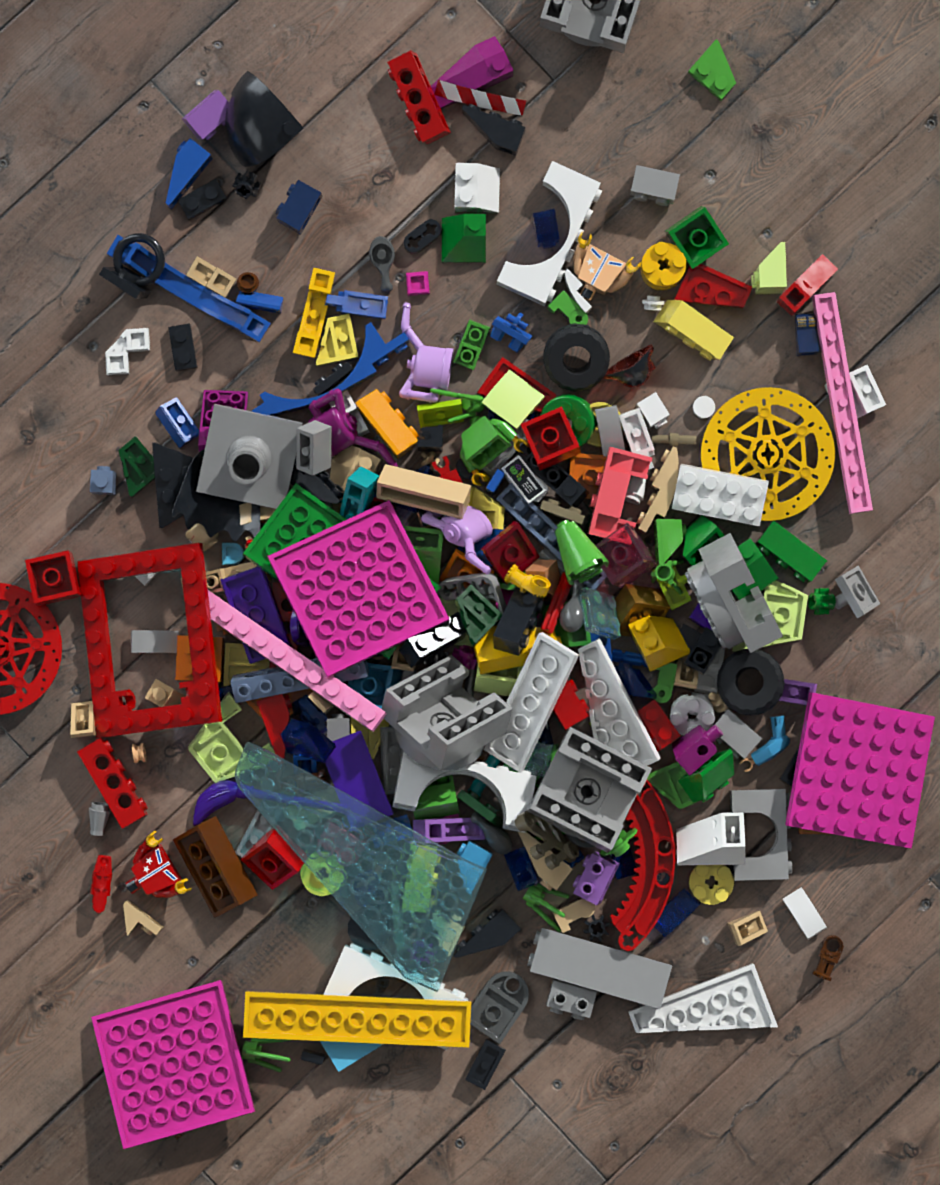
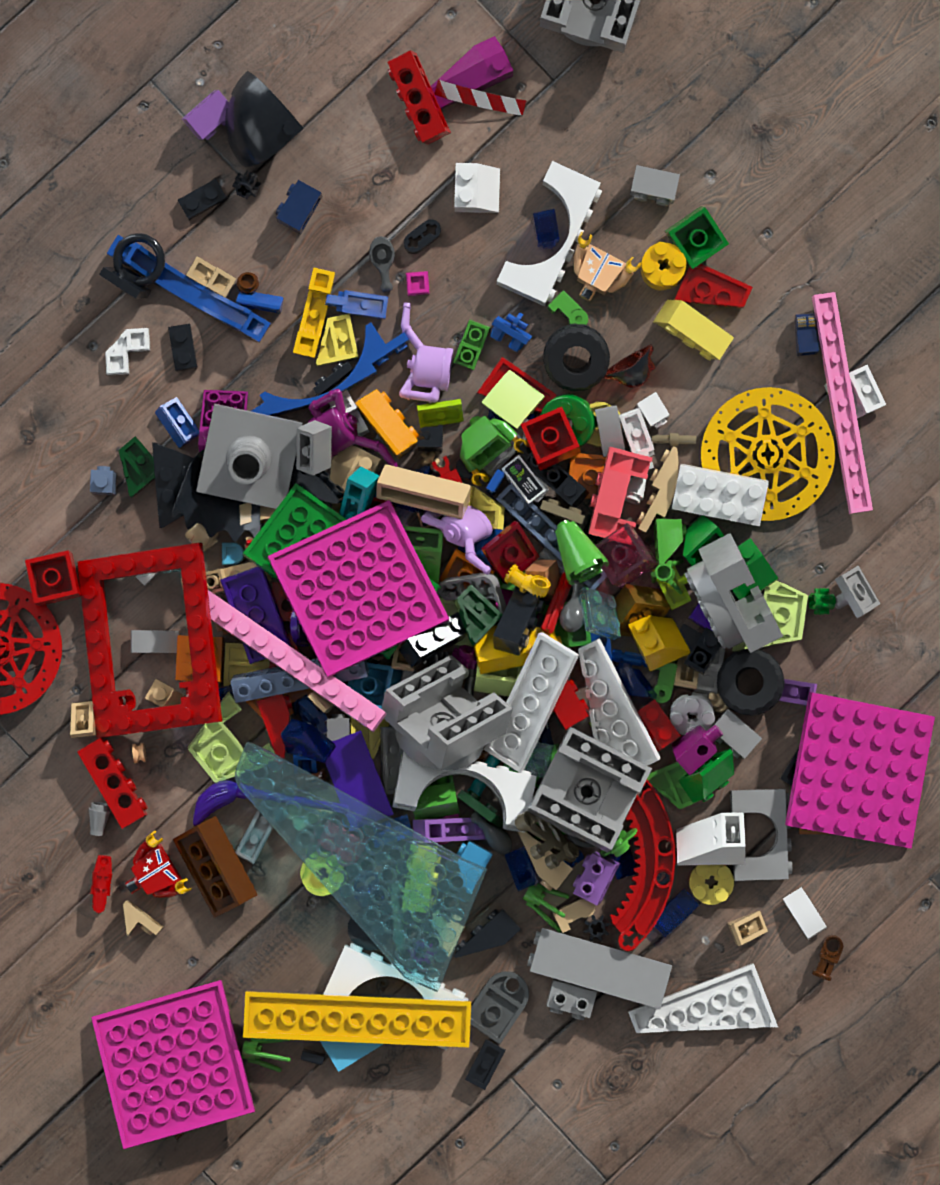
blue slope [166,138,213,210] -> none
red slope [241,825,309,890] -> none
bright green plant [430,388,485,423] -> none
green slope [442,214,486,263] -> none
black slope [462,104,525,156] -> none
white slope [564,269,592,313] -> none
white plate [642,295,664,310] -> none
bright green wing [688,39,736,101] -> none
white tile [692,396,715,419] -> none
dark azure arm [740,716,790,772] -> none
yellowish green slope [751,242,787,294] -> none
green brick [756,520,827,583] -> none
slope [776,254,838,316] -> none

